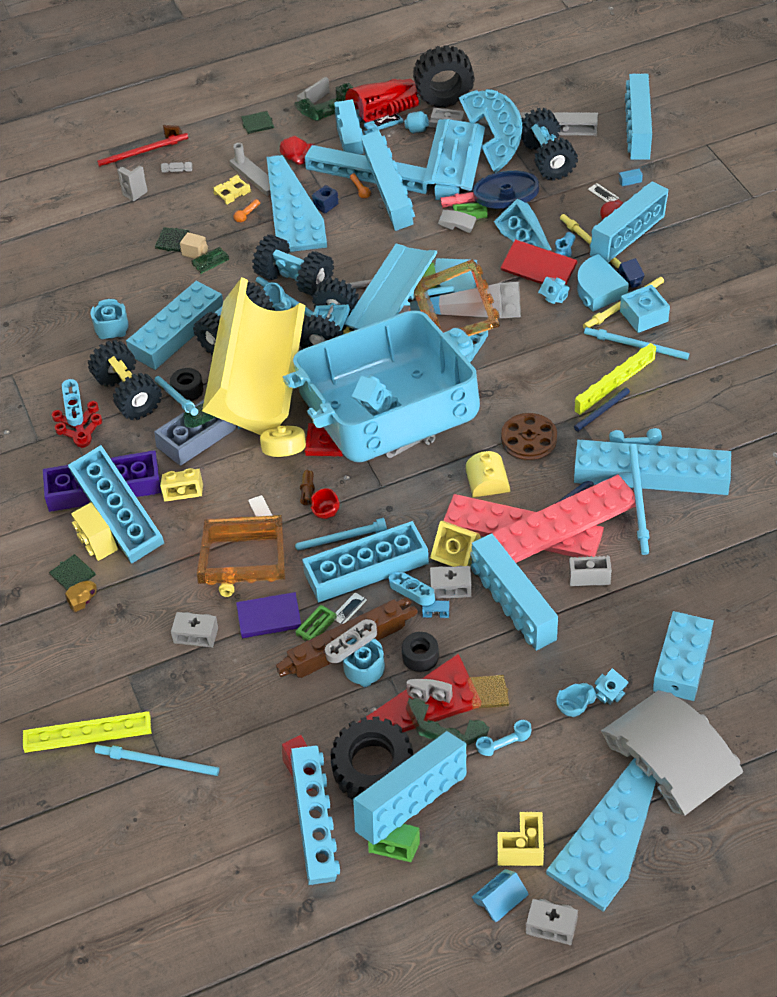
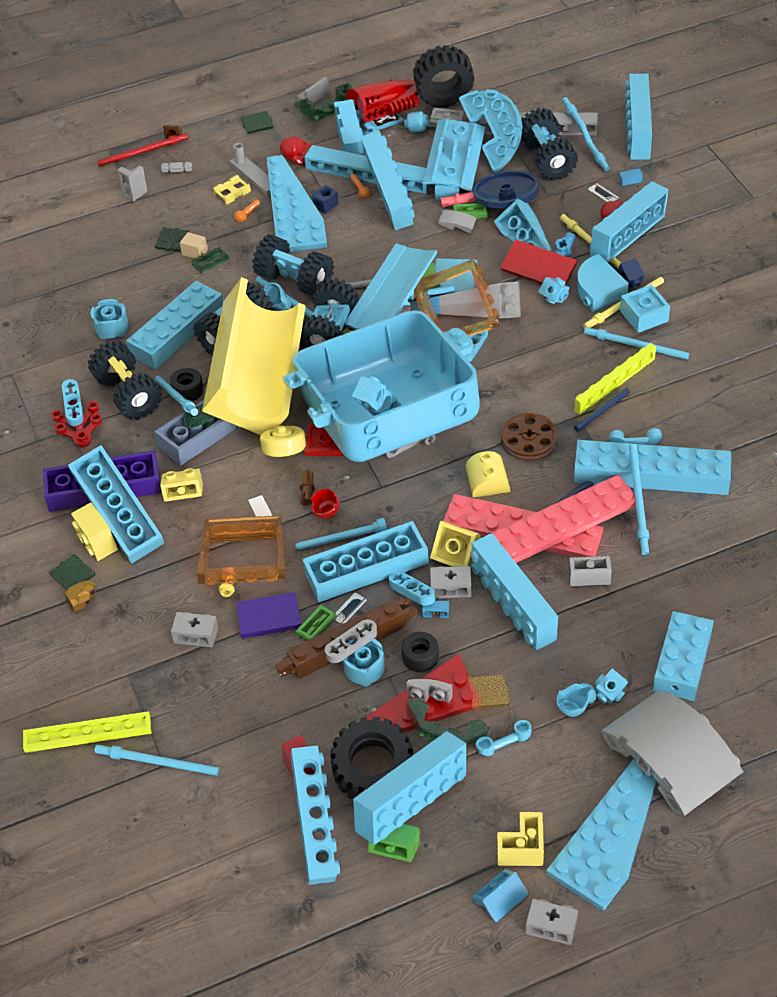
none -> medium azure bar [562,97,610,172]

